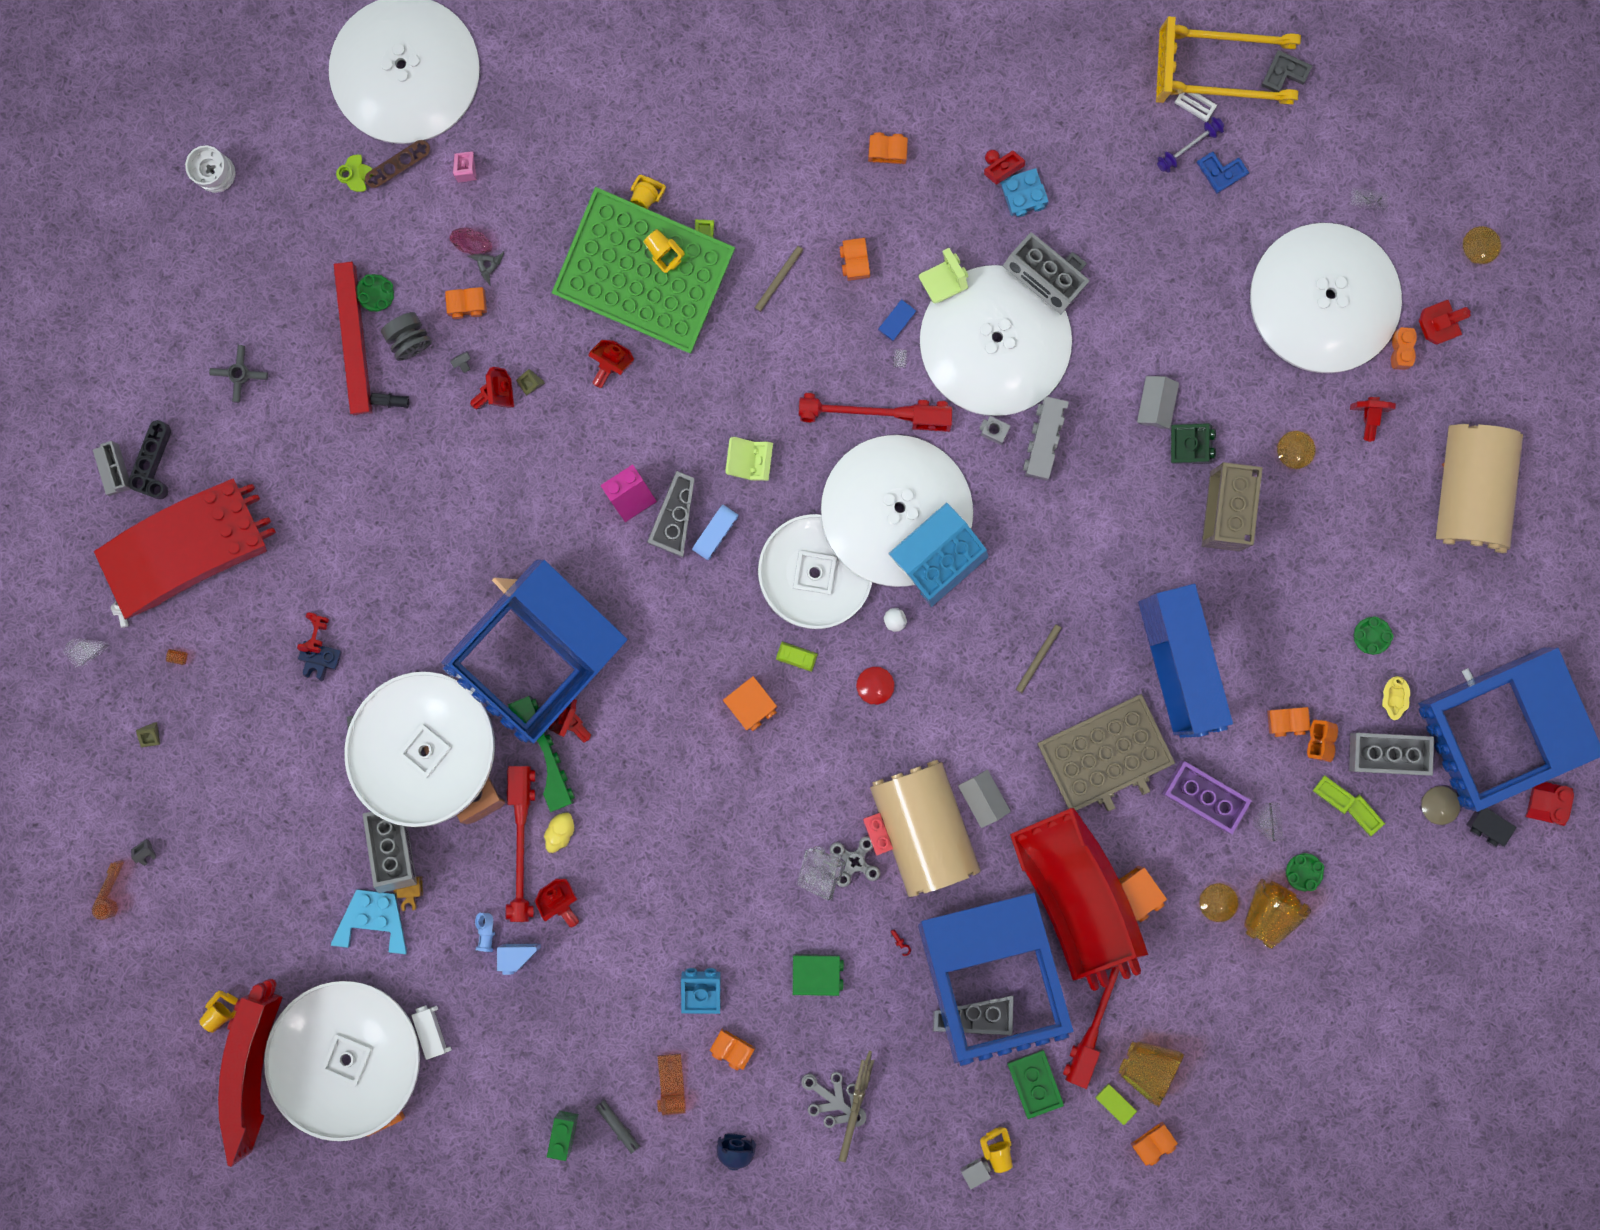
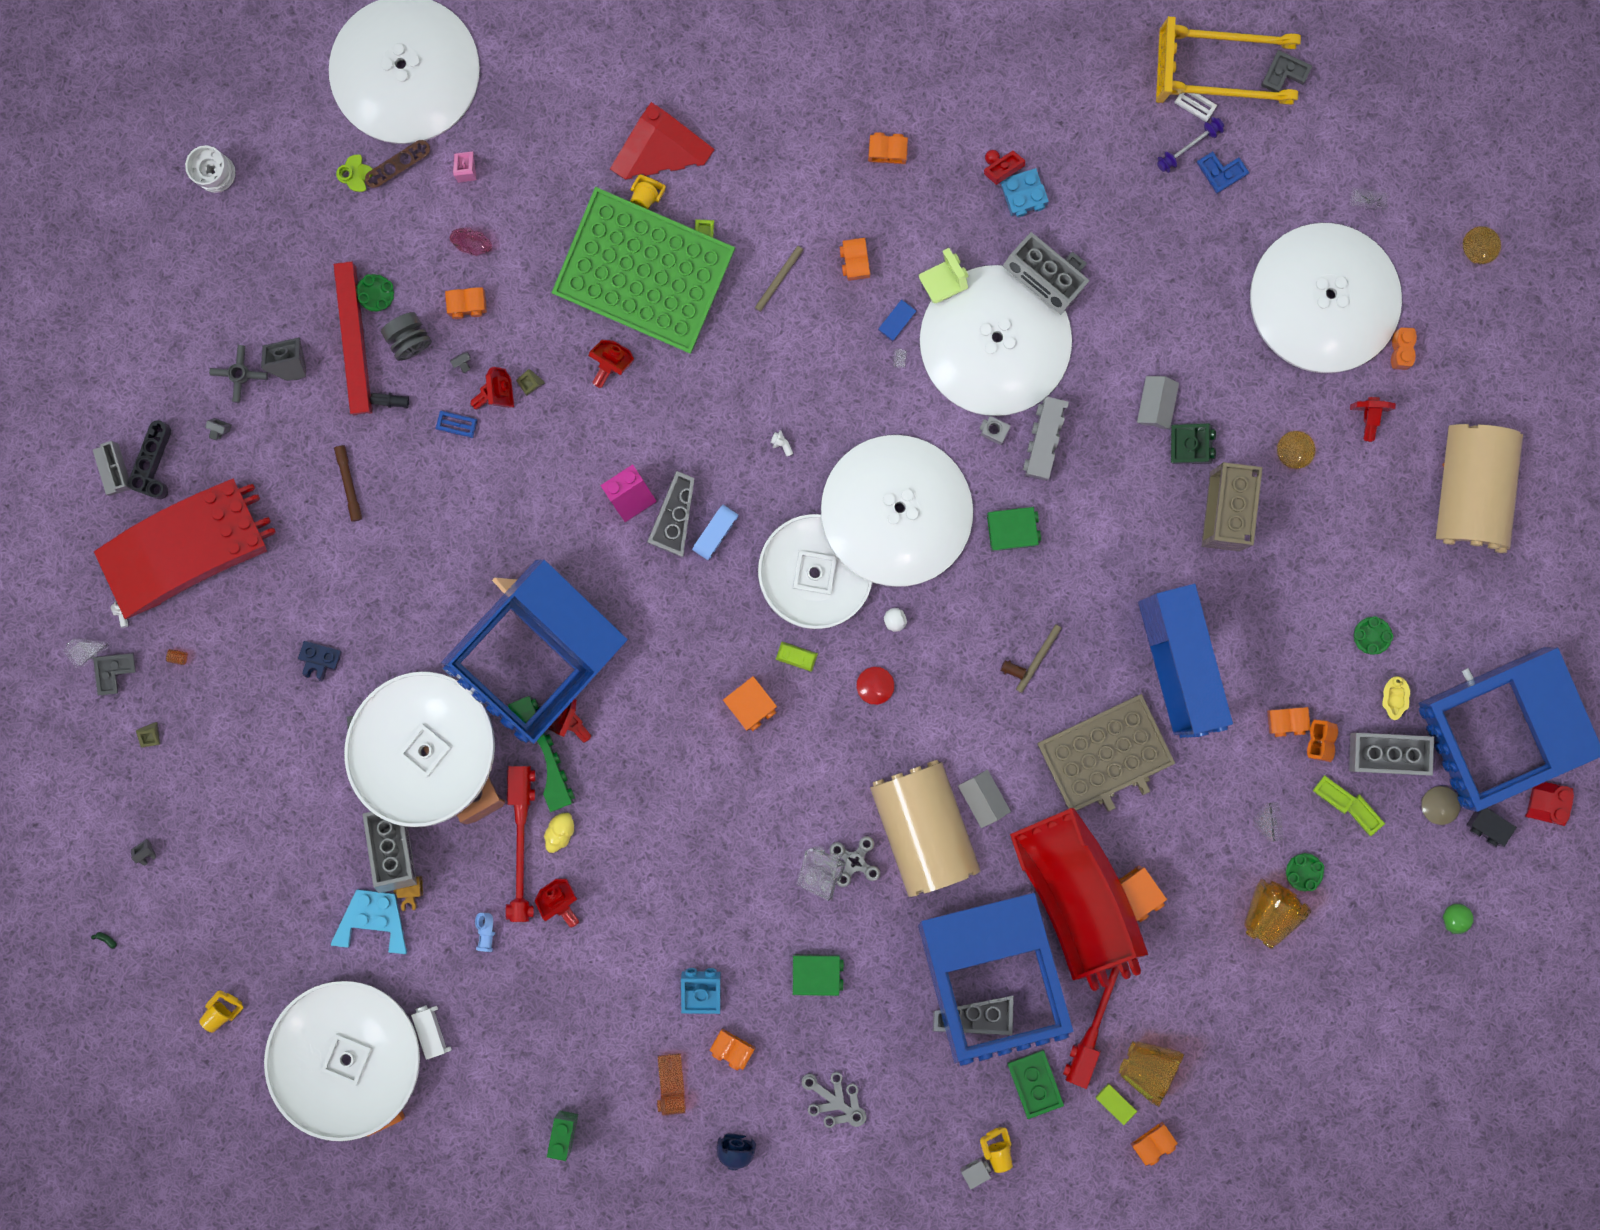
clear orange door [92,861,124,920] -> none
red hinge [218,978,283,1167] -> none
red piece [297,612,329,653] -> none
dark grey piece [467,251,504,286] -> none
light blue slope [497,944,541,975] -> none
dark grey pin [595,1100,640,1154] -> none
yellow piece [643,229,685,273] -> none
yellowish green bracket [726,437,773,481] -> none
red bar [799,393,952,432] -> none
dark tan piece [839,1051,875,1162] -> none
coral hinge [863,813,893,856] -> none
dark azure slope [888,502,989,607] -> none
red hand [890,929,911,956] -> none
medium lavender brick [1161,761,1252,834] -> none
clear yellow dish [1199,883,1238,922] -> none
red piece [1419,299,1471,345] -> none
none -> dark green piece [91,932,117,949]
none -> dark grey plate [93,653,136,696]
none -> dark grey tile [205,418,232,441]
none -> dark grey slope [261,337,306,381]
none -> reddish brown piece [334,445,362,522]
none -> blue tile [435,411,478,438]
none -> red slope [610,102,715,180]
none -> white plate [770,430,793,456]
none -> green brick [987,507,1041,552]
none -> reddish brown pin [1000,660,1026,680]
none -> bright green hair [1443,904,1474,934]

